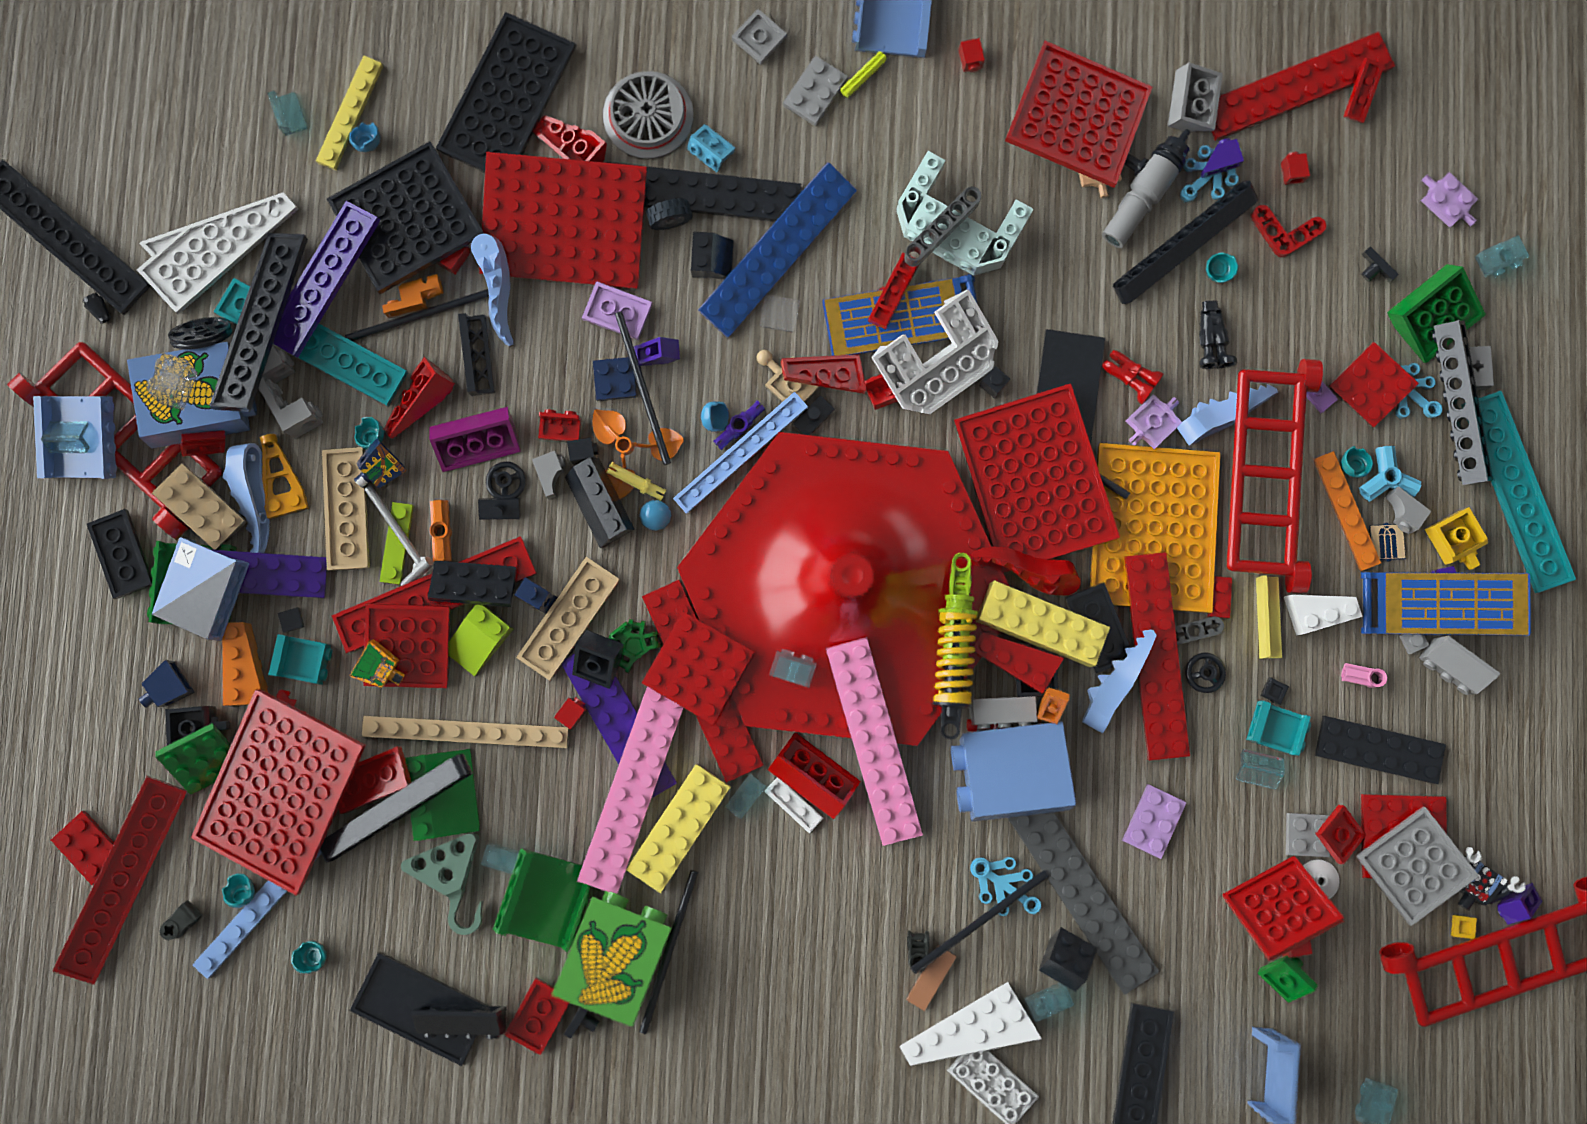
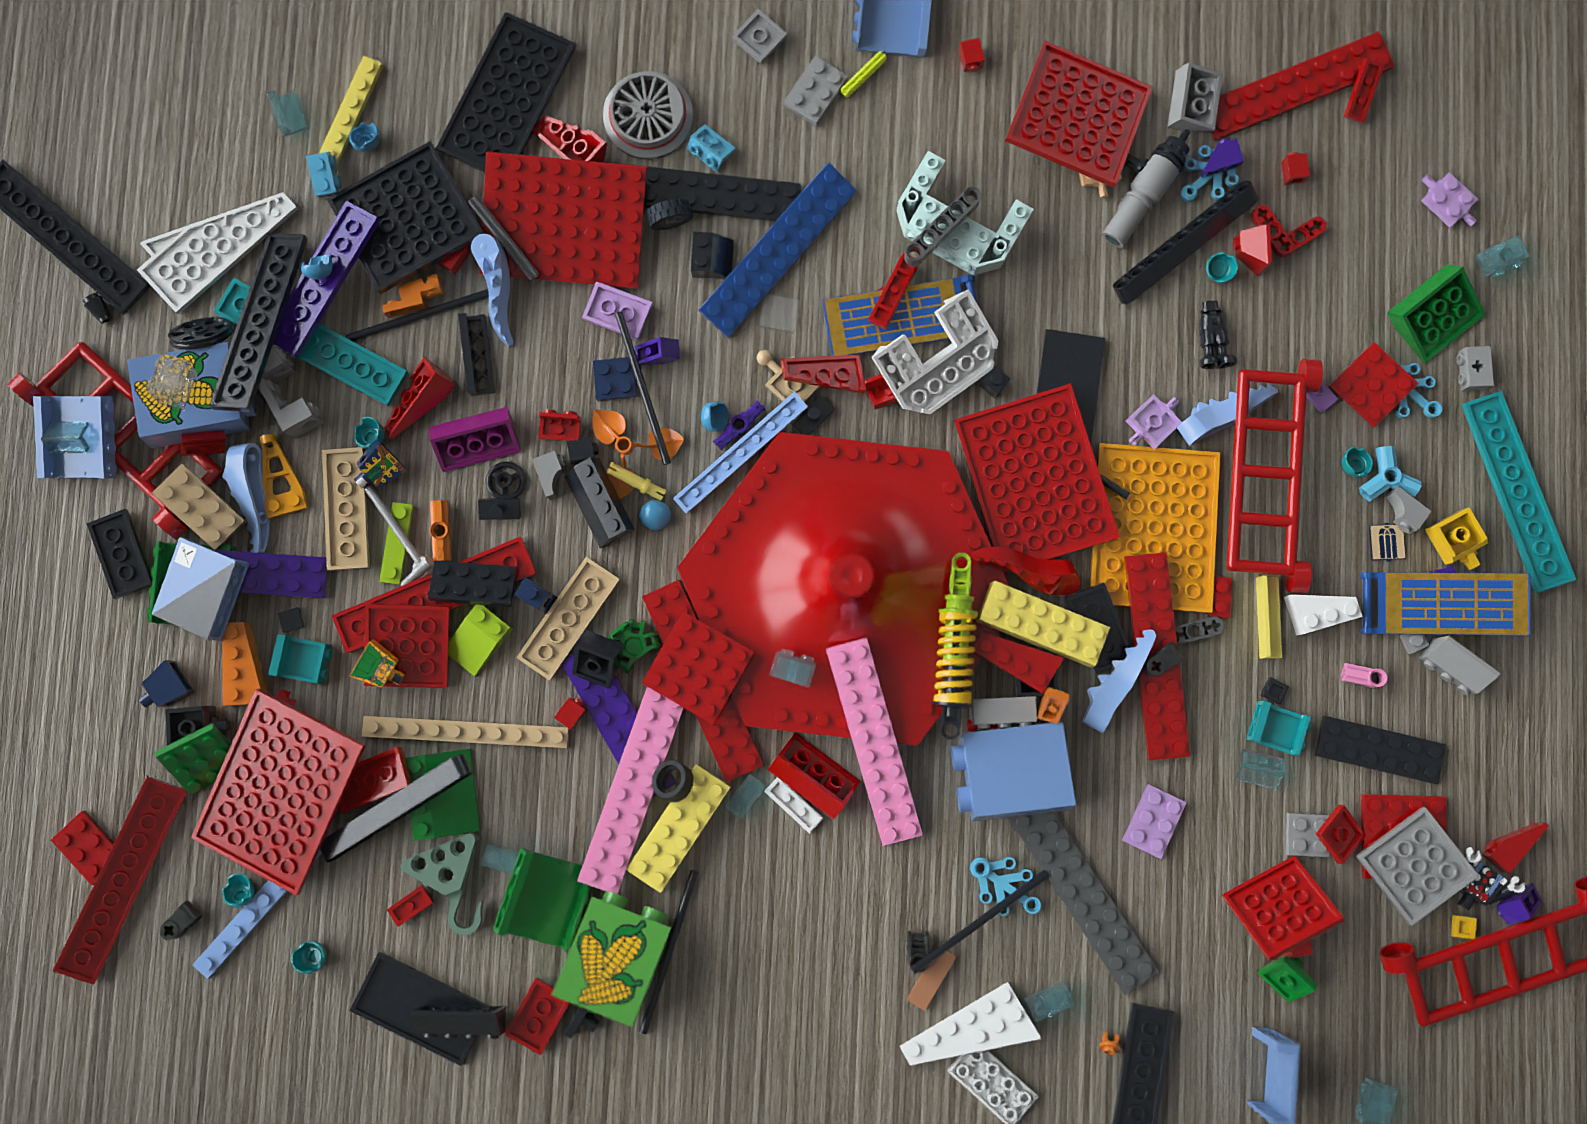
black brick [1038,927,1098,992] -> none
red piece [1102,350,1164,405] -> none
black piece [1185,652,1226,693] -> none
white dish [1303,859,1339,899] -> none
orange plate [1313,451,1381,571] -> none
black tile [1361,246,1399,282] -> none
brick [1433,320,1493,485] -> none
none -> dark azure hair [301,255,333,280]
none -> medium azure bracket [306,152,342,196]
none -> red plate [387,885,434,927]
none -> dark grey axle [468,196,539,280]
none -> black tyre [652,760,694,803]
none -> orange plate [1099,1032,1121,1055]
none -> pearl dark grey piece [1143,641,1185,676]
none -> slope [1232,224,1272,276]
none -> red slope [1482,822,1549,873]

